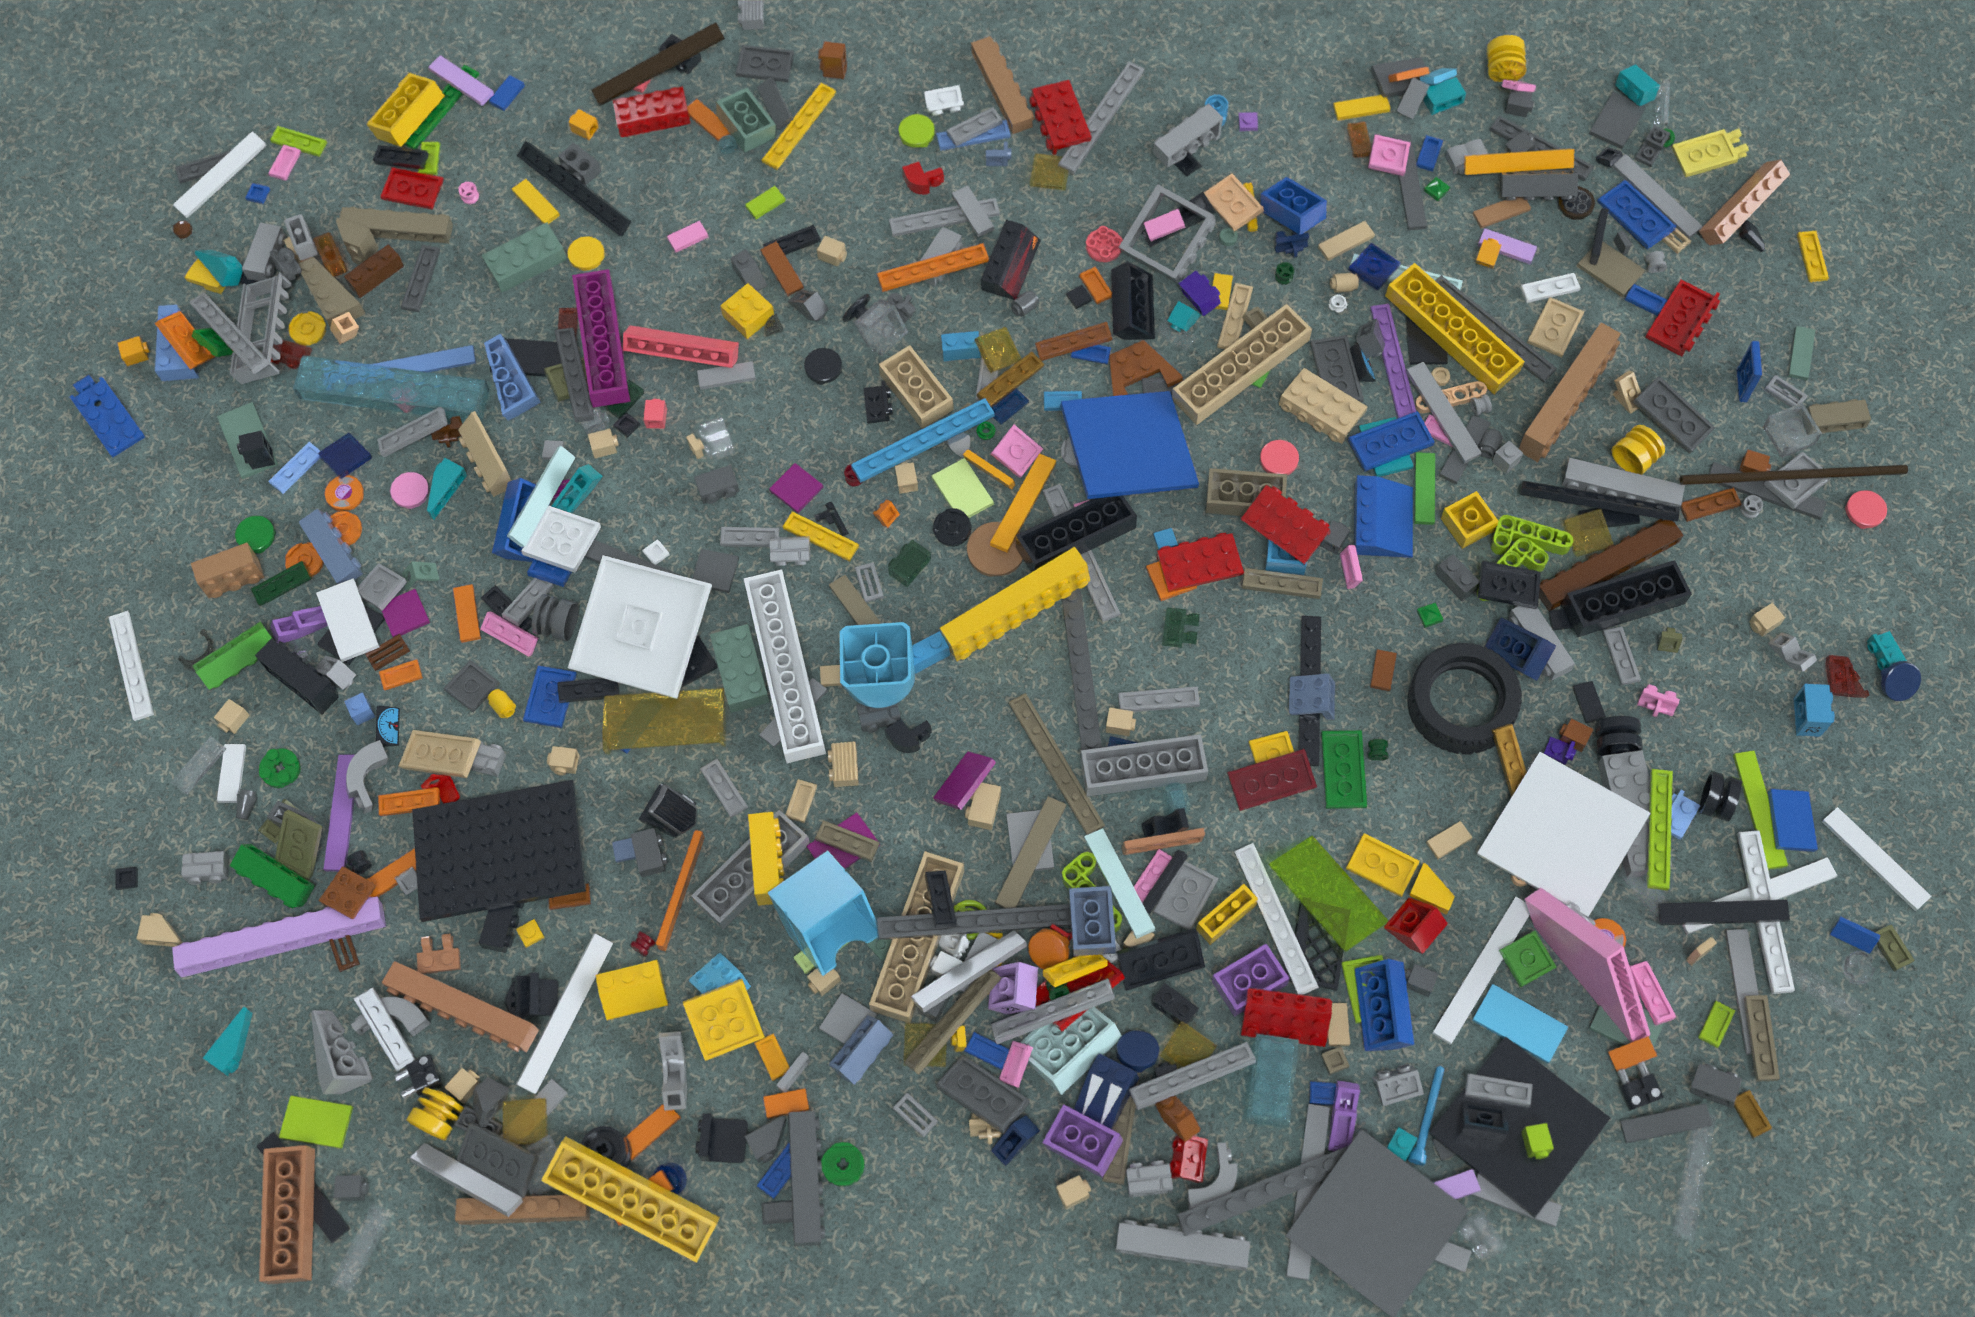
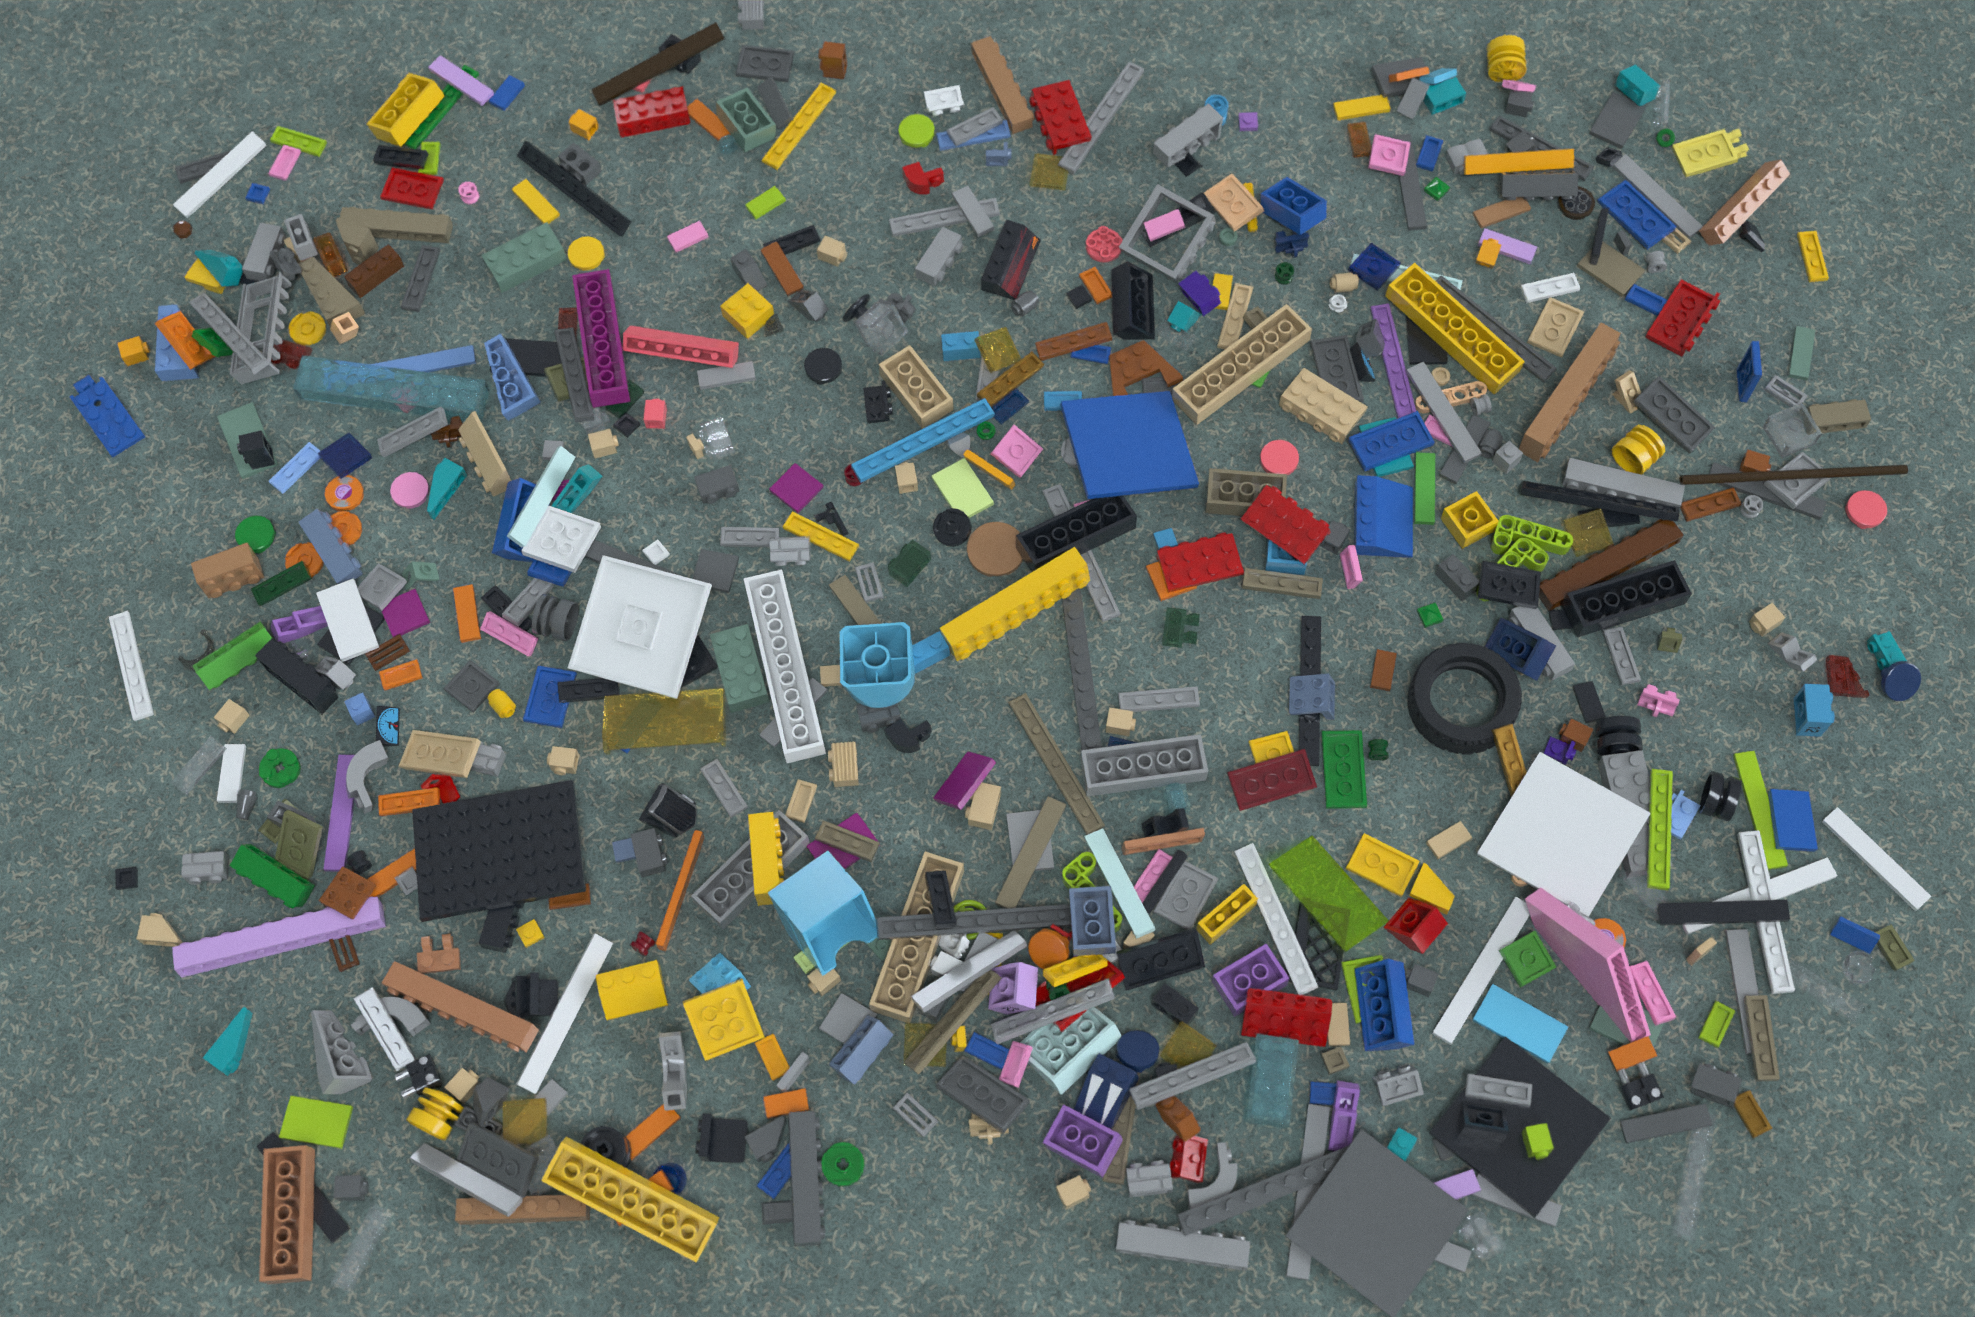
orange tile [873,500,900,528] -> none
orange tile [877,243,989,292] -> none
light orange tile [990,453,1057,553] -> none
dark blue slope [991,1115,1040,1166] -> none
tan tile [1318,221,1375,261] -> none
dark azure piece [1408,1066,1444,1166] -> none
dark grey slope [1635,125,1670,167] -> none

